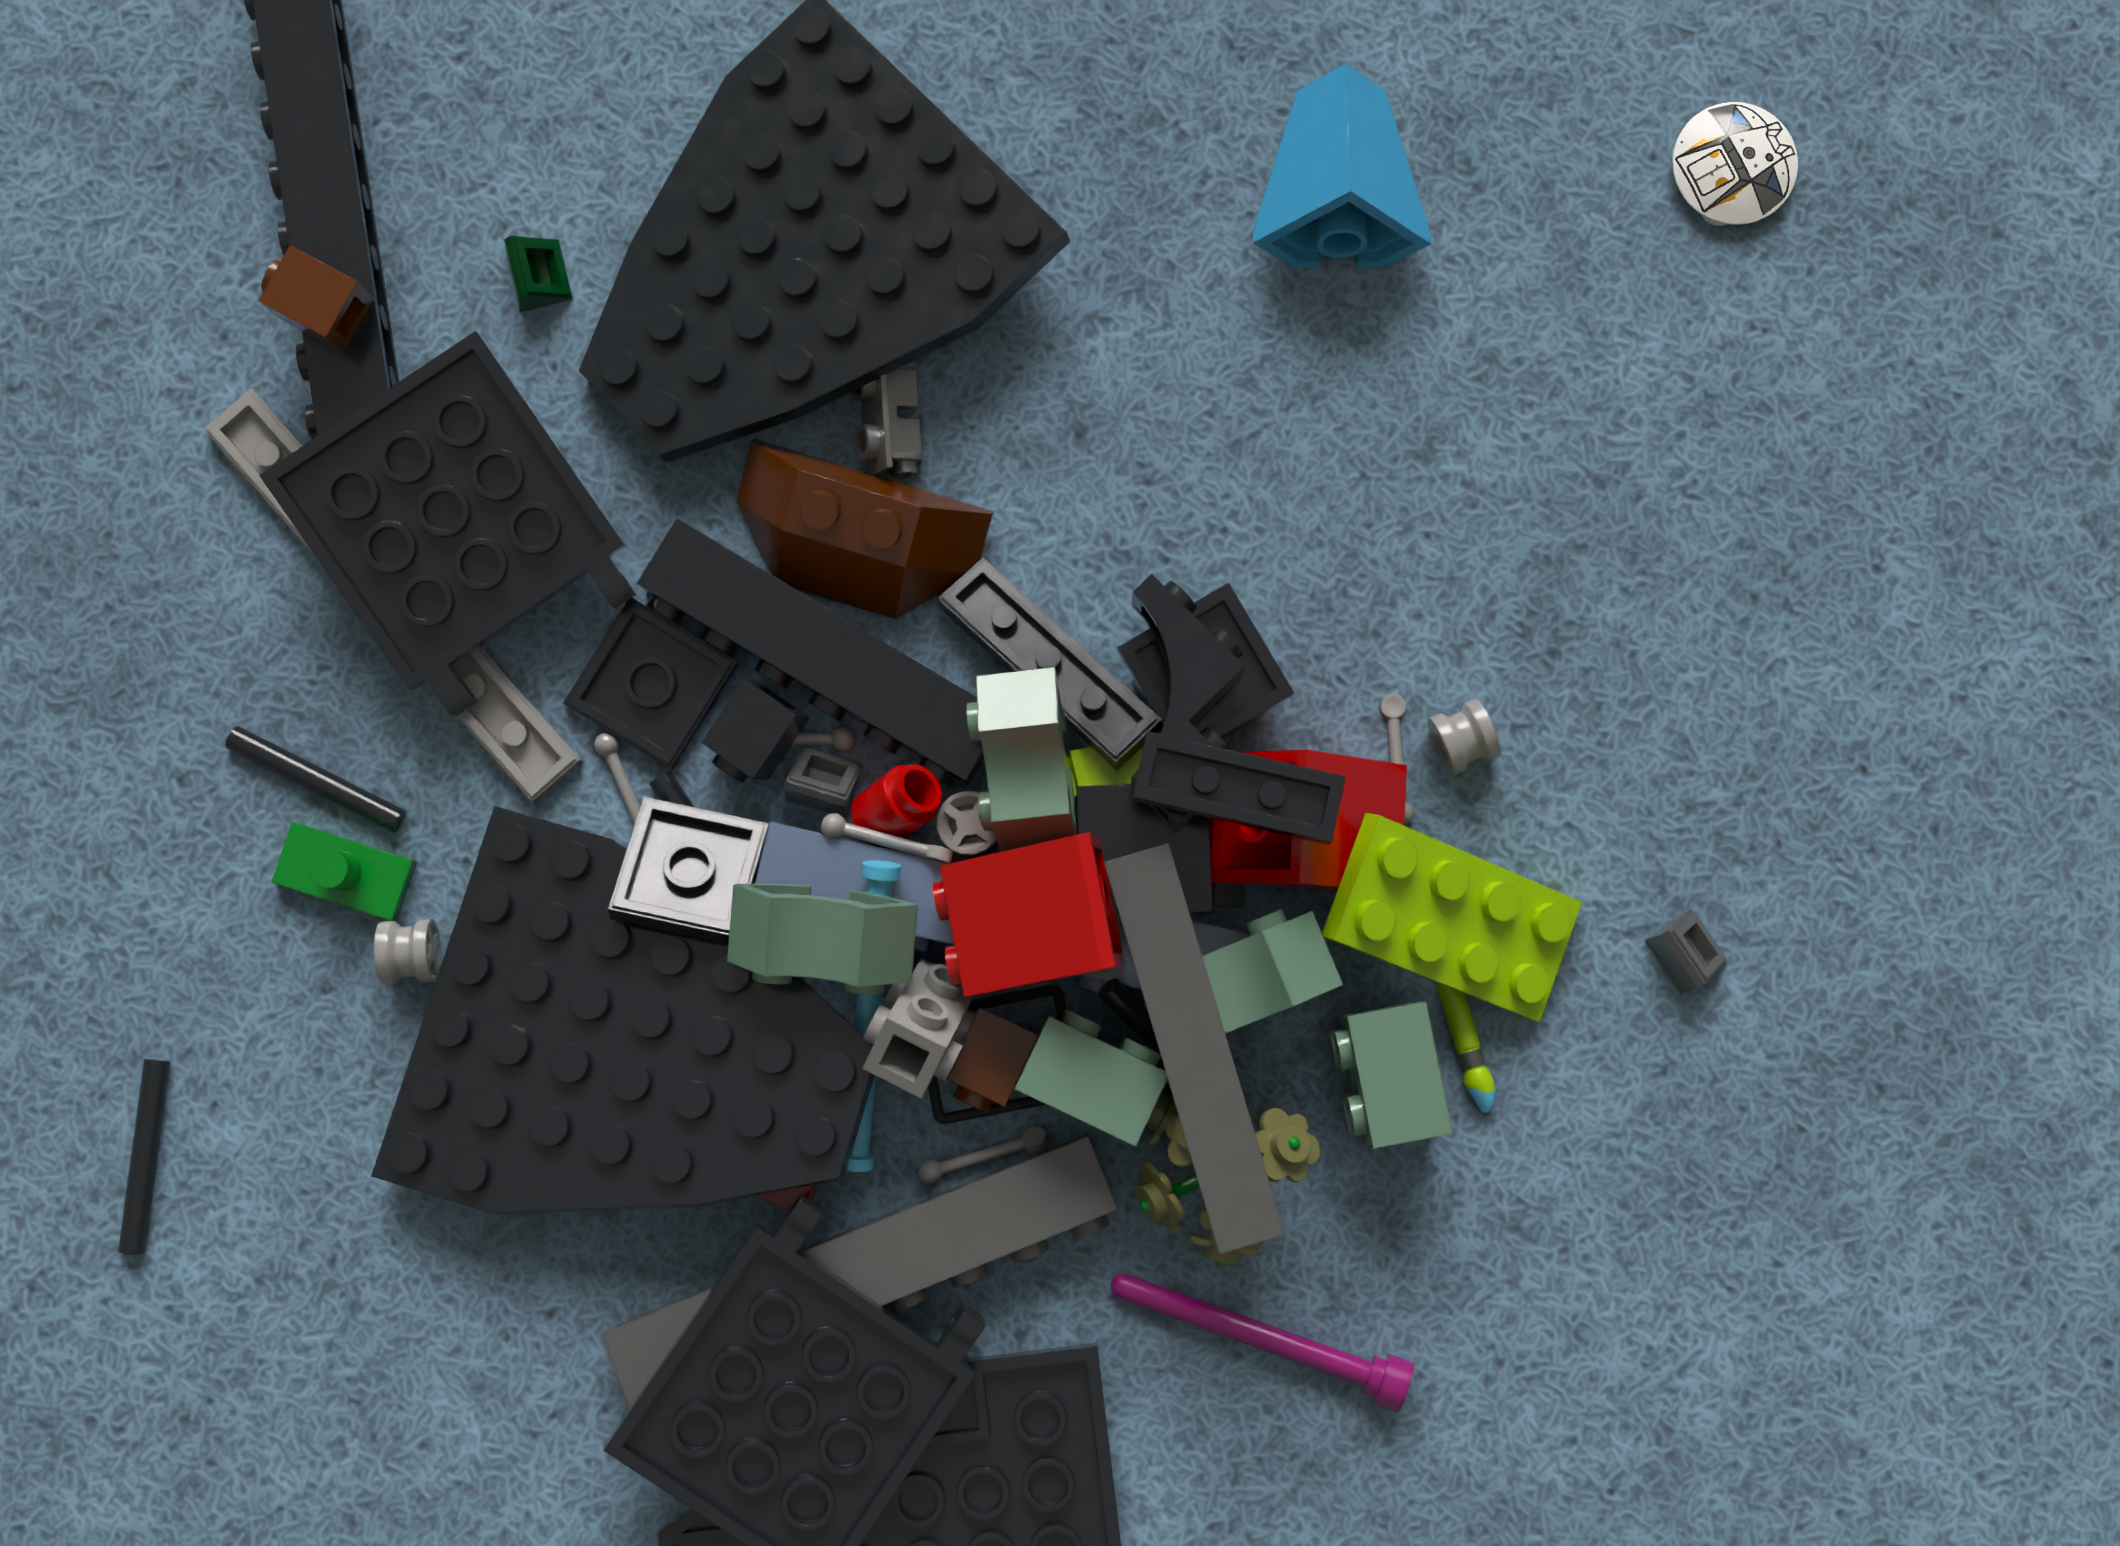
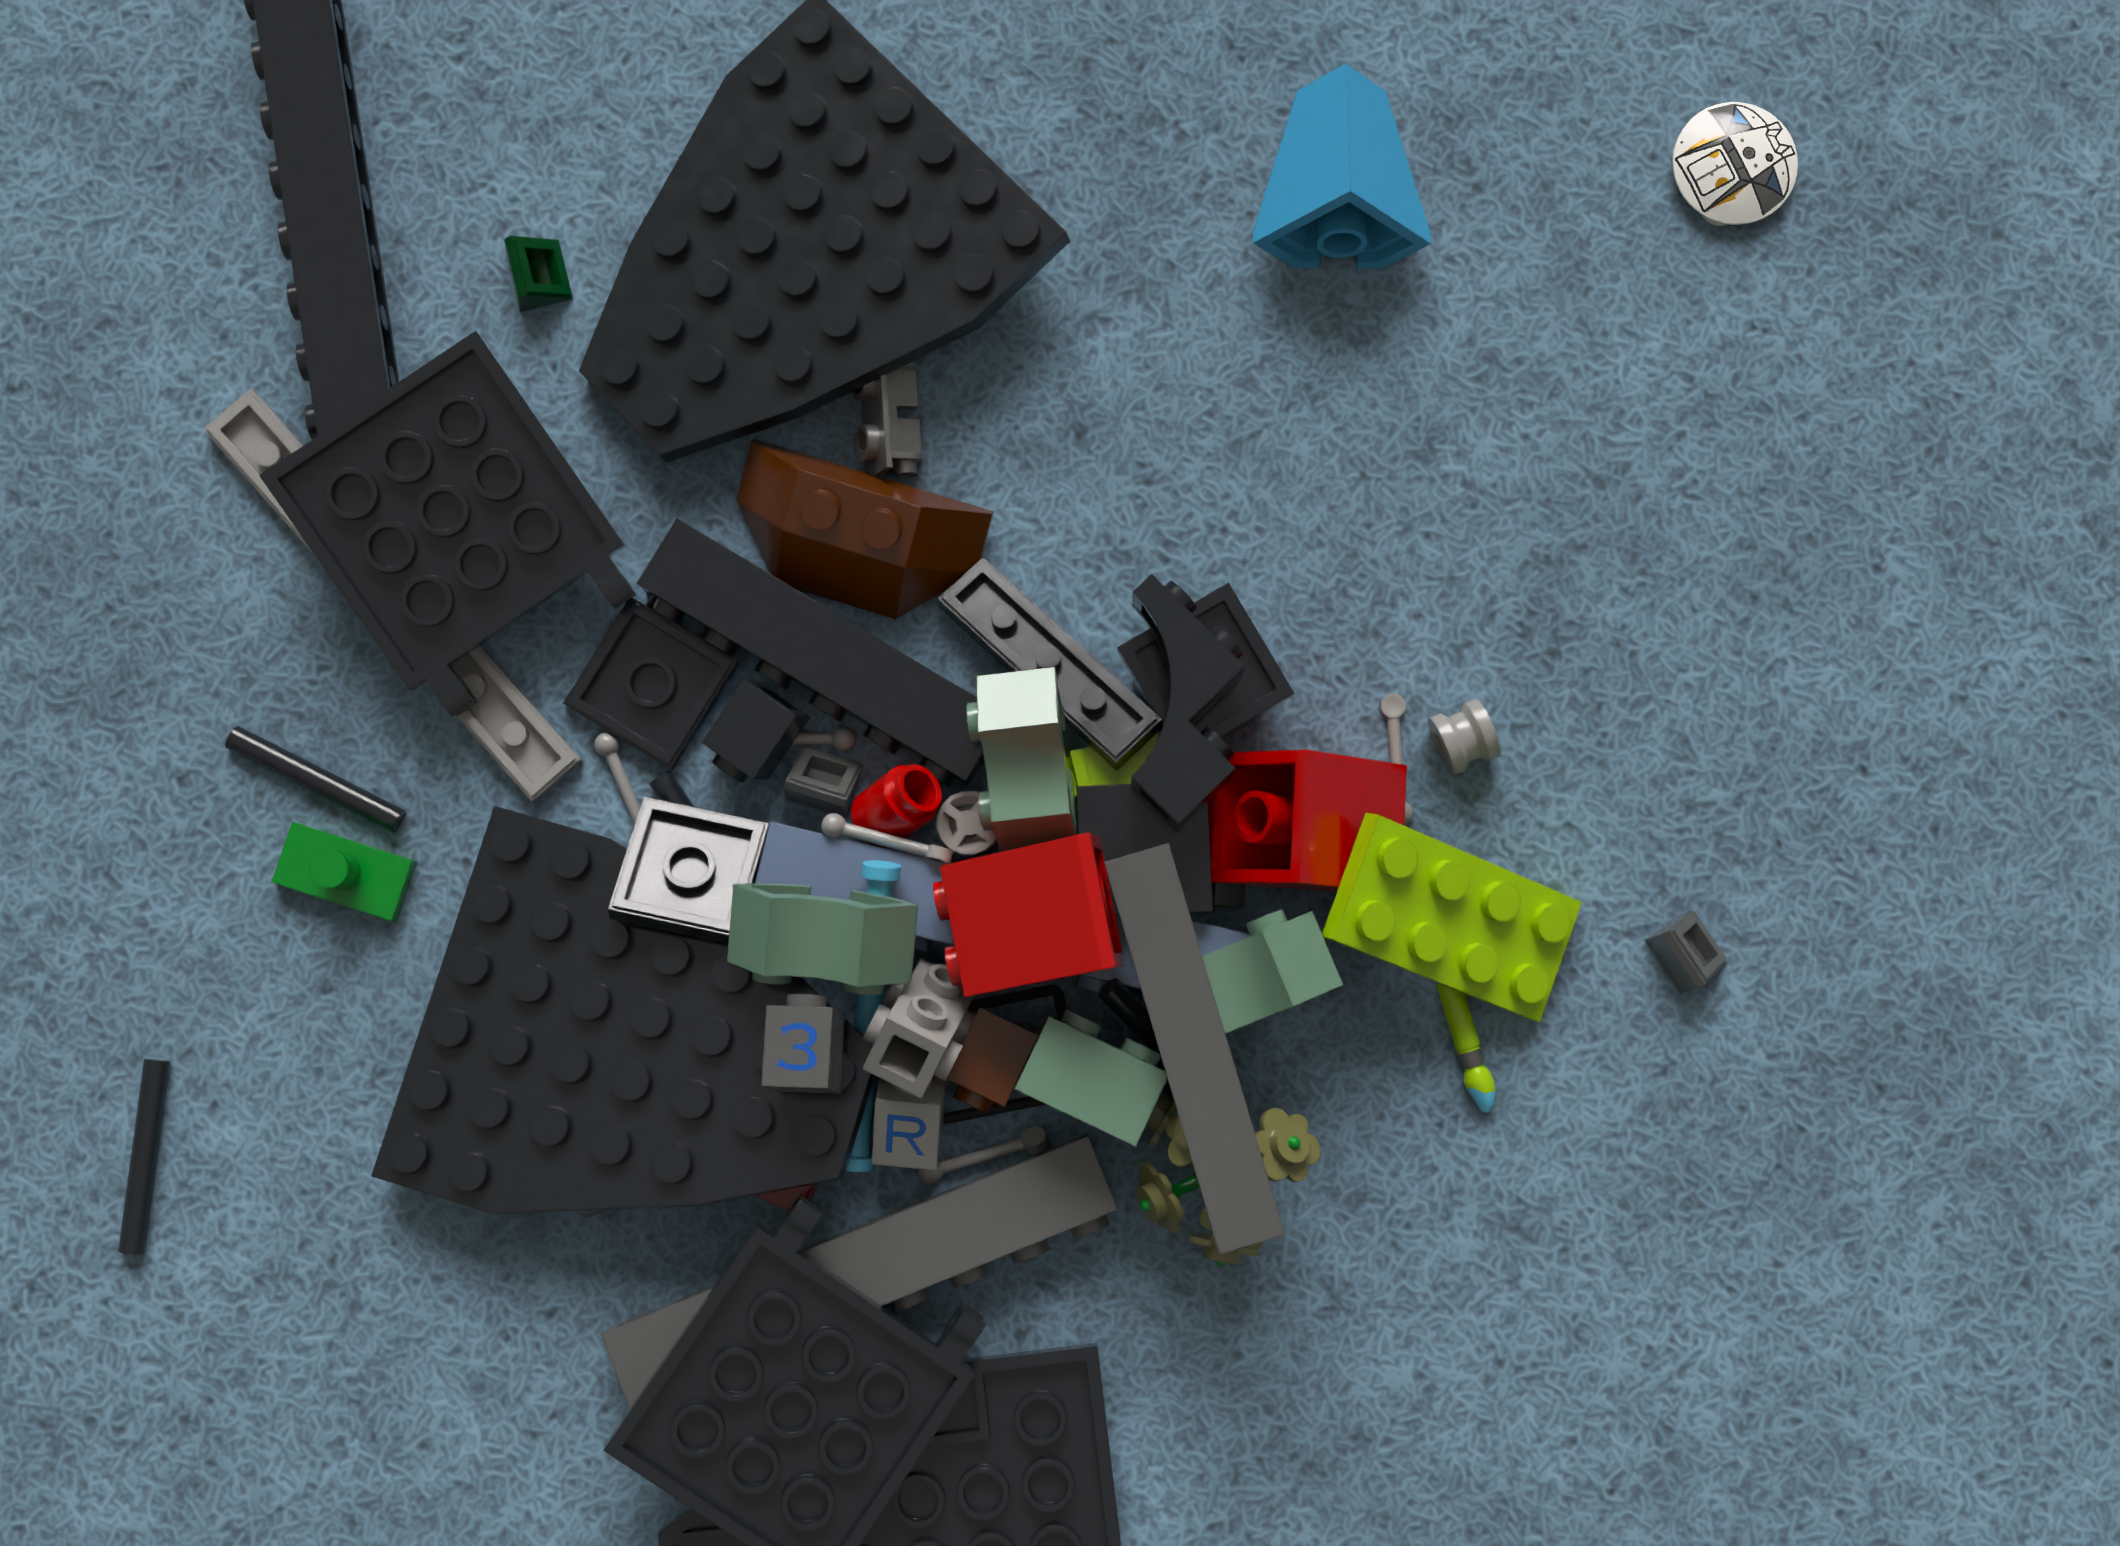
reddish brown brick [258,245,375,353] -> none
light grey wheel [374,919,441,985] -> none
magenta piece [1110,1273,1414,1413] -> none
black plate [1132,731,1346,845] -> none
sand green brick [1327,1002,1452,1149] -> none
none -> dark grey brick [761,994,845,1094]
none -> light grey brick [872,1076,946,1171]

